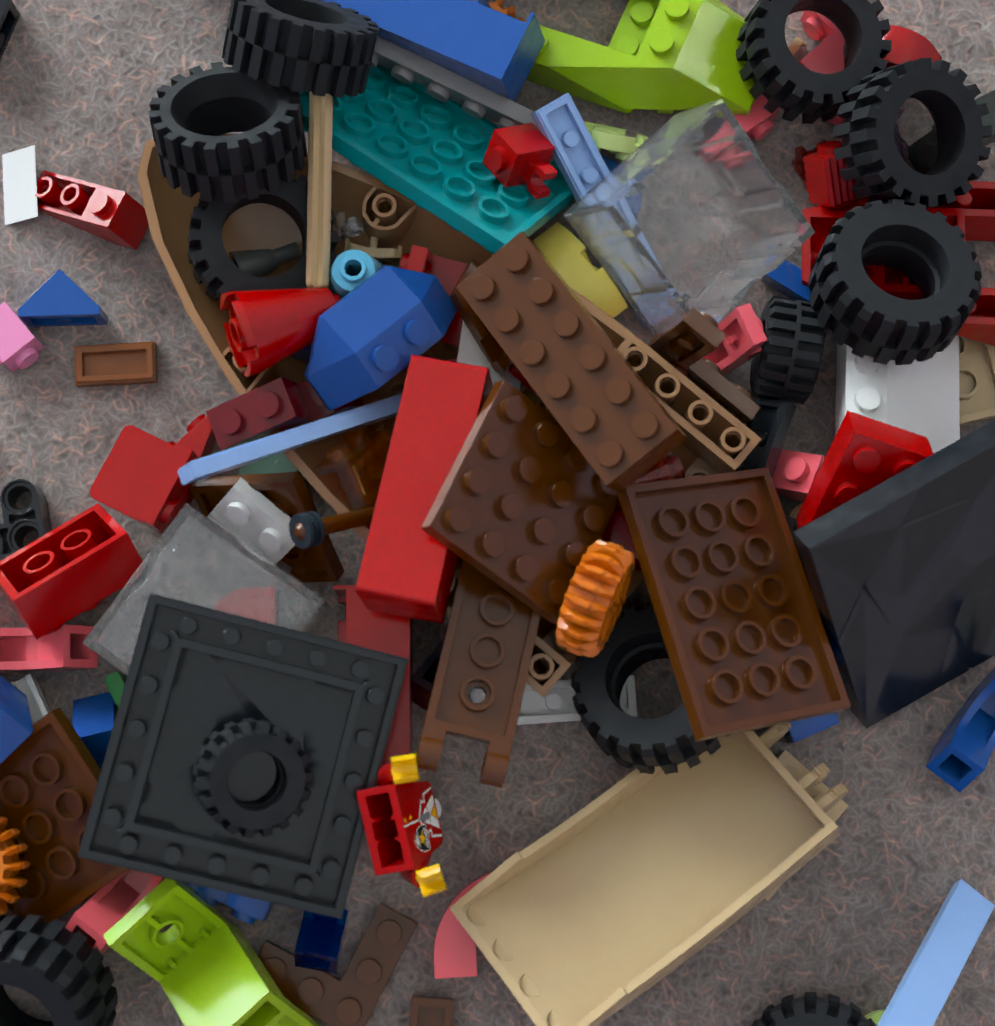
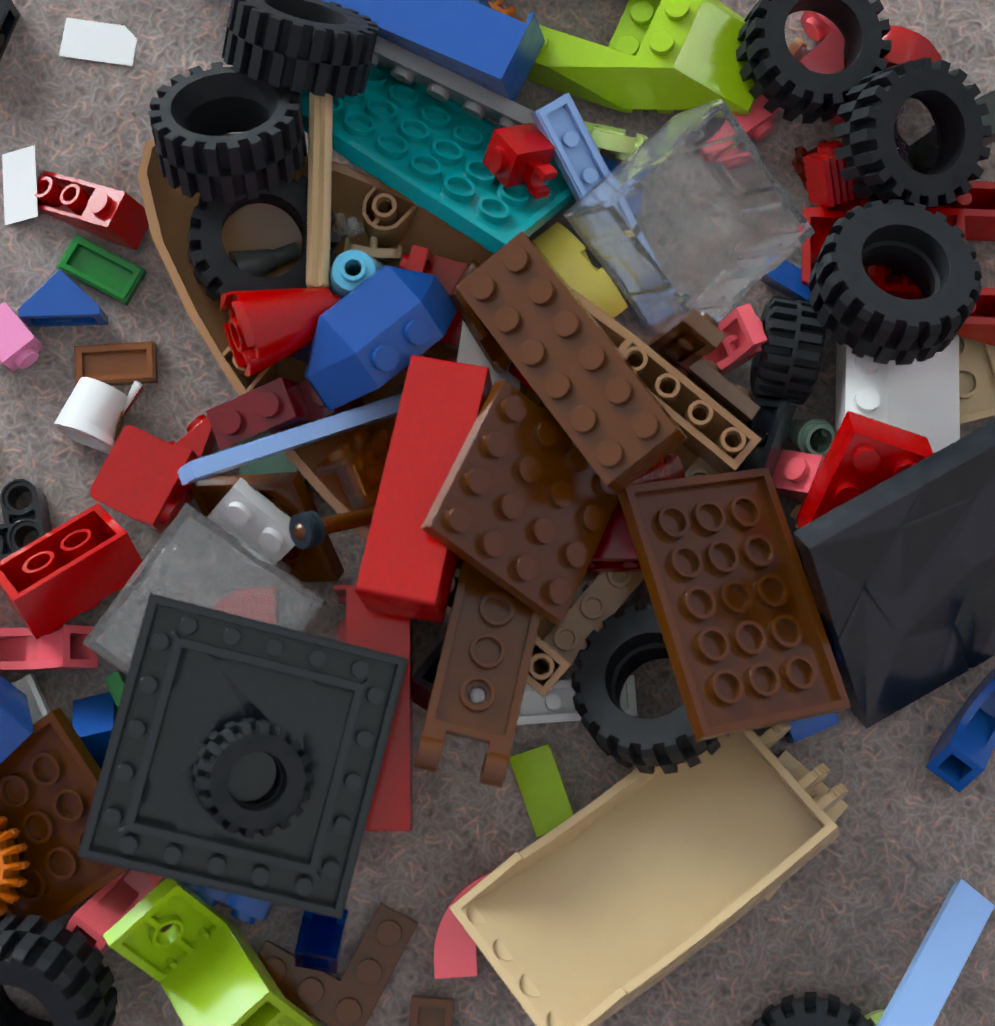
red torso [356,753,447,898] -> none
orange gear [555,539,635,658] -> none
none -> white hat [53,377,143,454]
none -> green tile [56,234,147,306]
none -> white sticker [59,17,137,66]
none -> lime slope [509,743,574,837]
none -> sand green cone [786,418,836,456]

